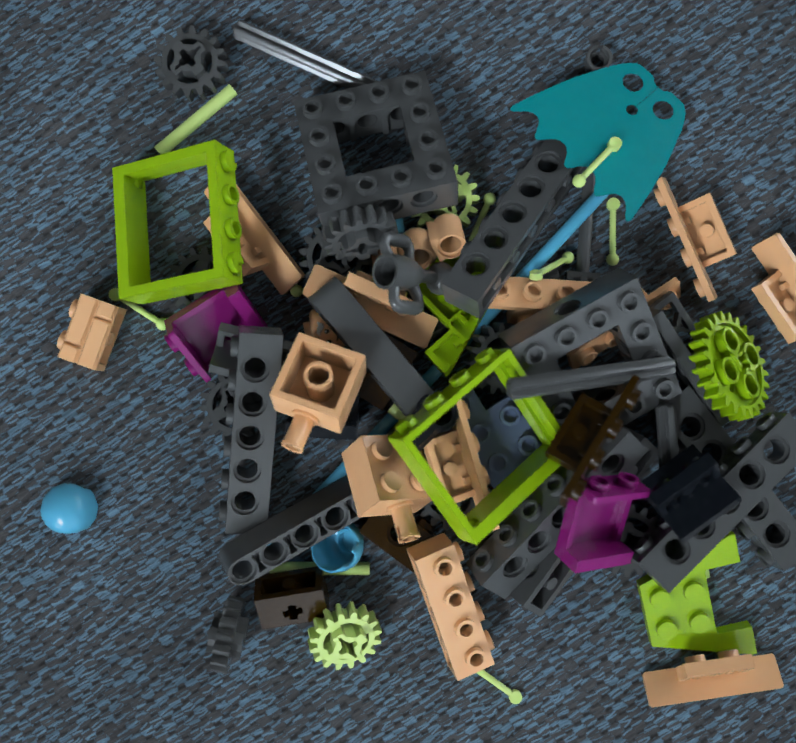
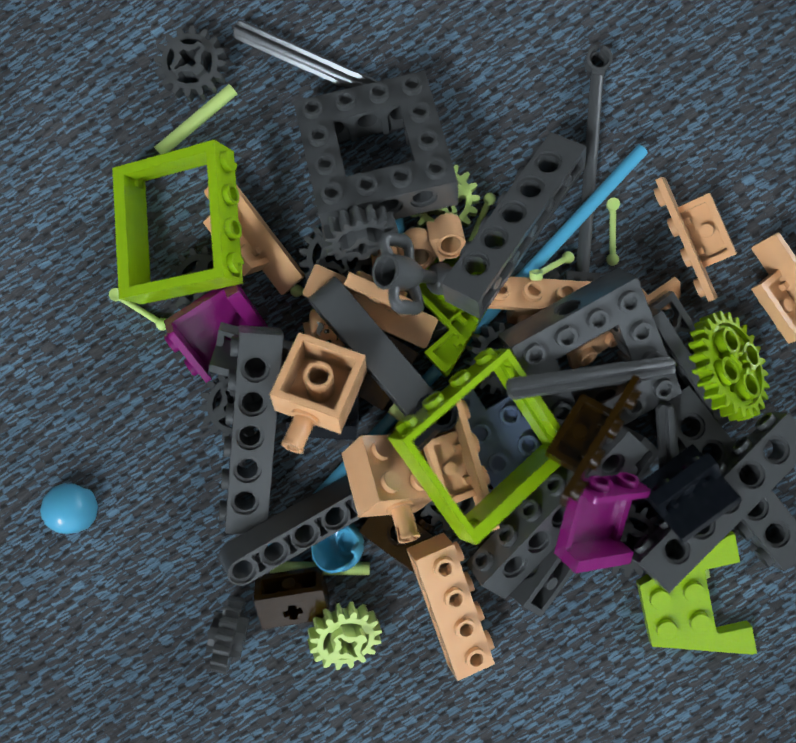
light nougat brick [57,293,127,371] -> none
yellowish green hinge [477,670,522,704] -> none
teal piece [510,63,686,222] -> none
yellowish green hinge [572,137,622,188] -> none
light nougat bracket [642,649,784,708] -> none

